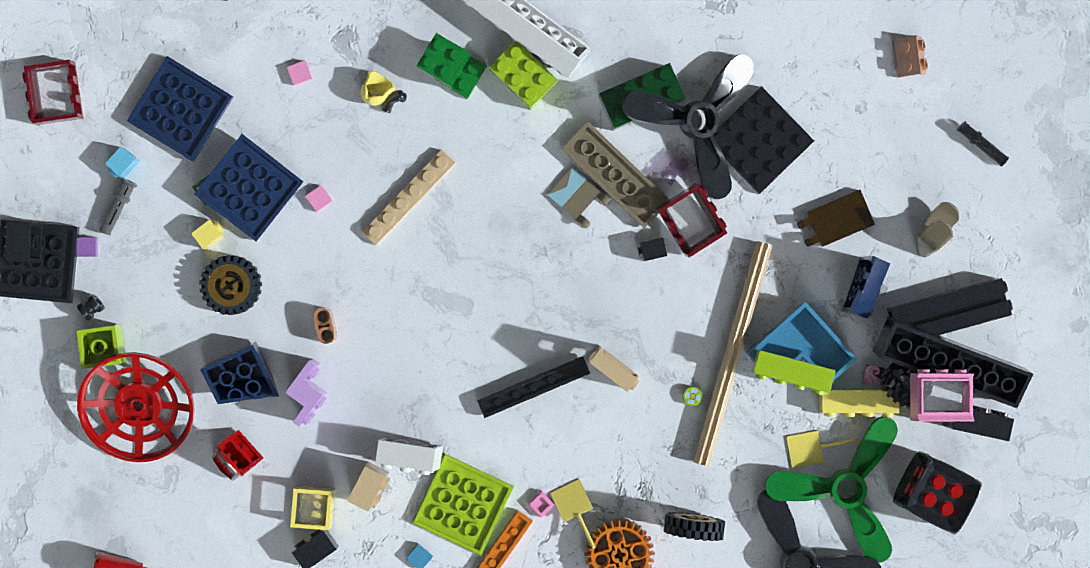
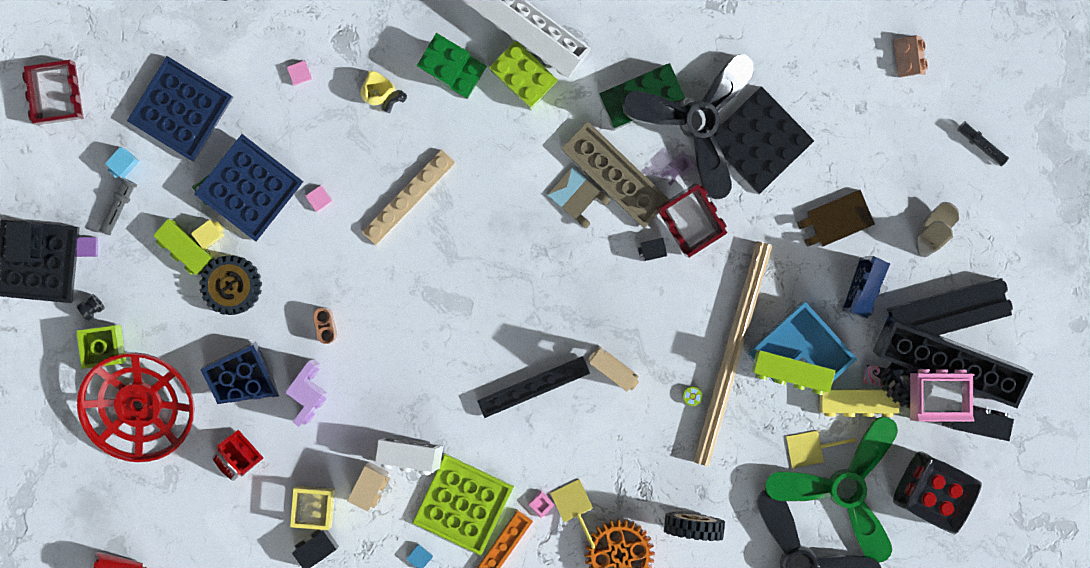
none -> lime brick [153,218,215,275]

